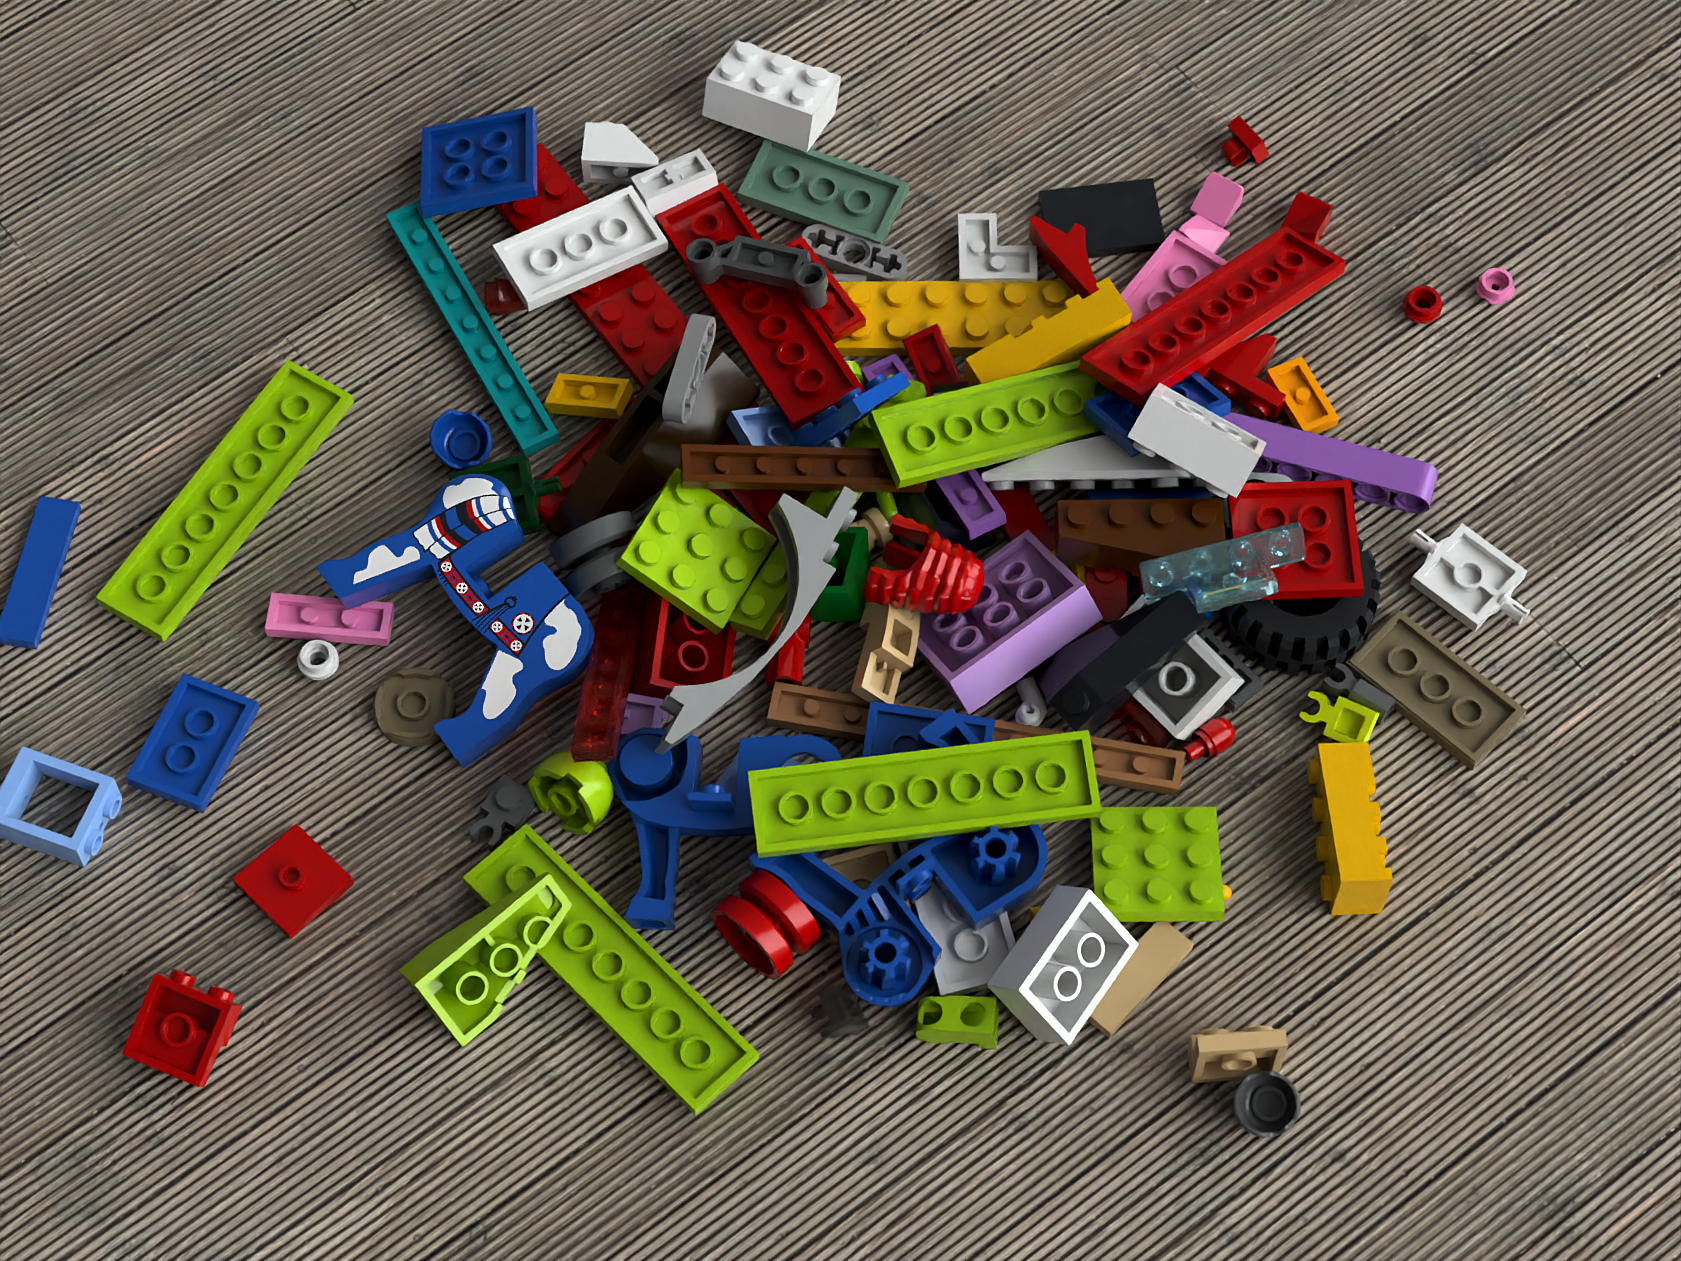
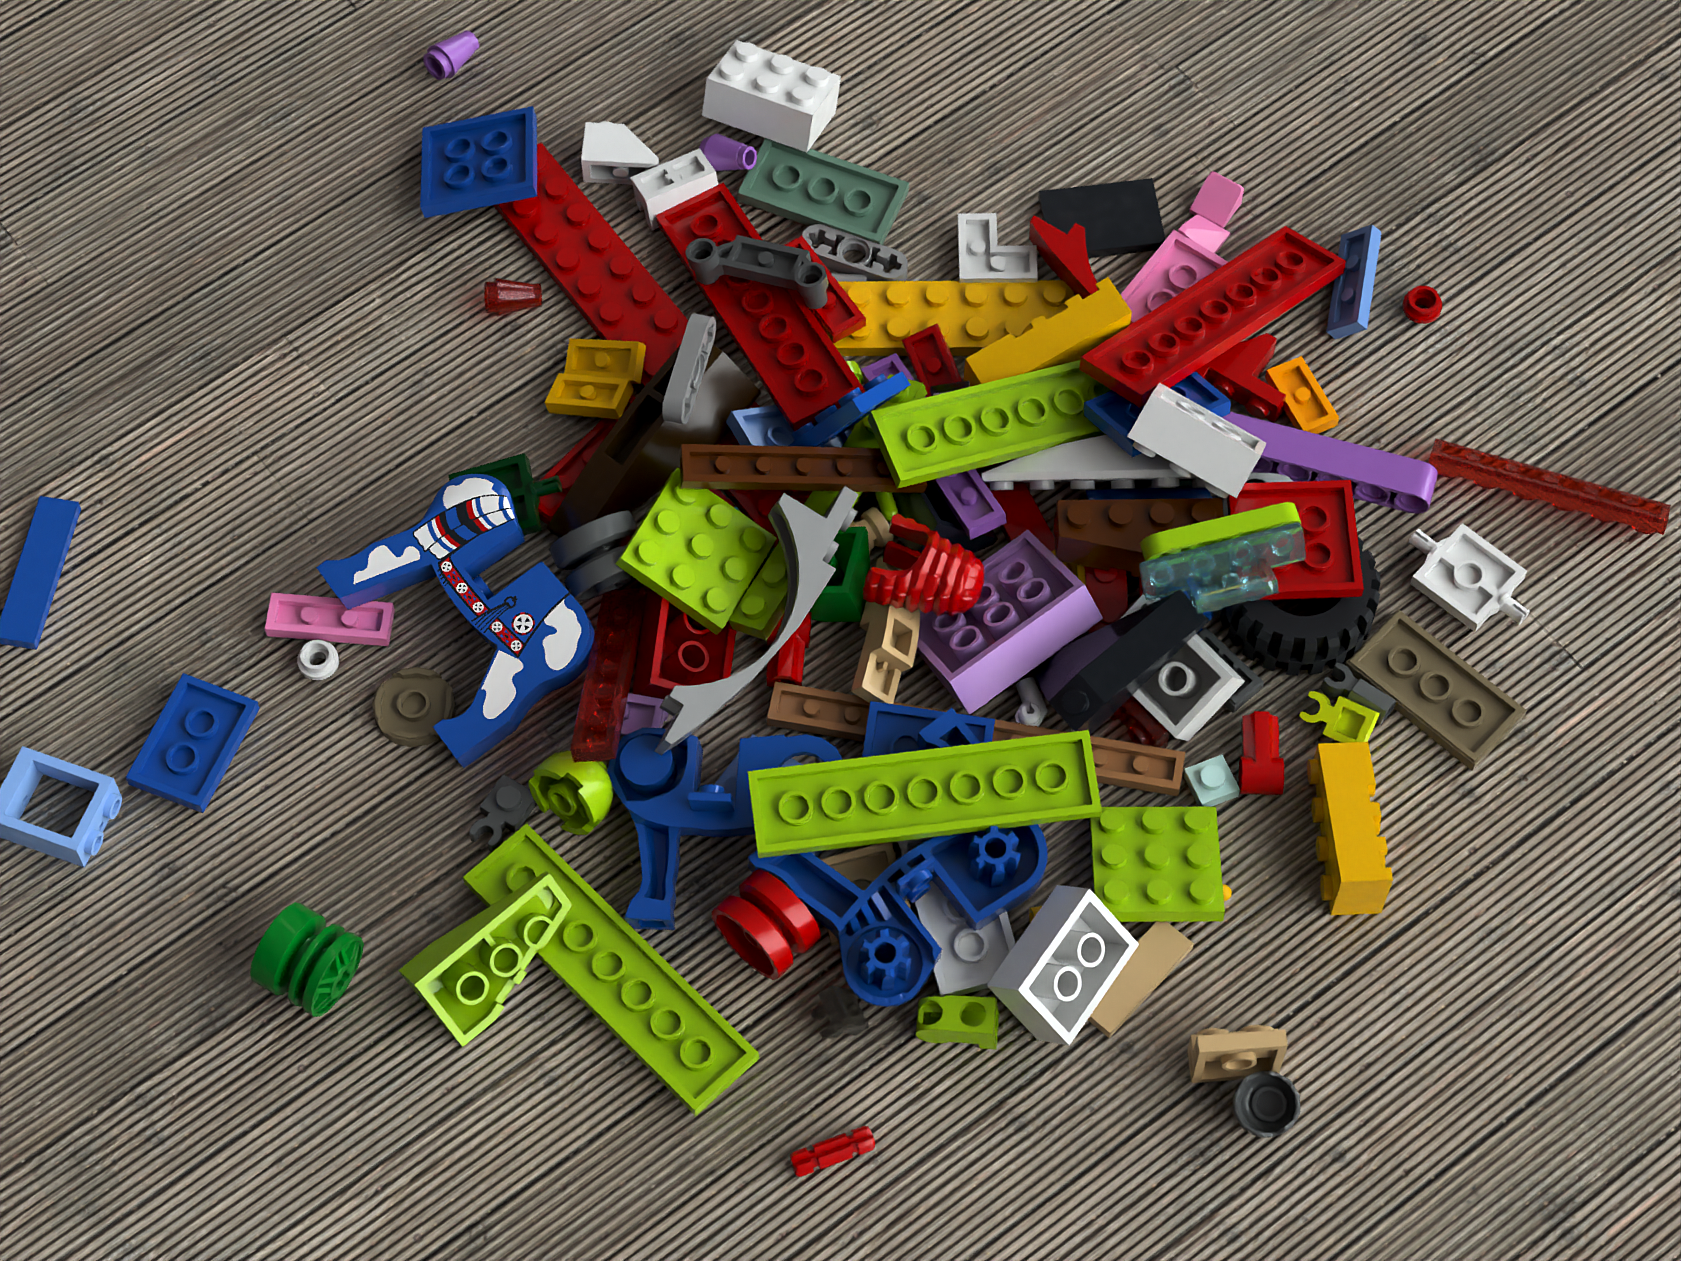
lime plate [95,359,354,643] -> none
red plate [122,969,243,1087] -> none
red plate [232,824,354,940] -> none
teal plate [385,199,560,456] -> none
blue hair [429,409,493,471] -> none
white plate [492,185,668,311] -> none
red cylinder [1181,718,1235,763] -> none
red tile [1221,115,1269,167] -> none
red slope [1280,191,1333,244] -> none
bright pink plate [1476,268,1515,305] -> none
none -> green wheel [250,902,364,1017]
none -> medium lavender cone [423,30,479,80]
none -> yellow plate [564,338,646,384]
none -> medium lavender cone [699,134,757,172]
none -> red axle [790,1126,875,1177]
none -> lime beam [1140,502,1301,566]
none -> light aqua plate [1183,755,1240,807]
none -> red piece [1238,711,1284,795]
none -> medium blue plate [1326,224,1382,339]
none -> clear red plate [1428,438,1671,535]

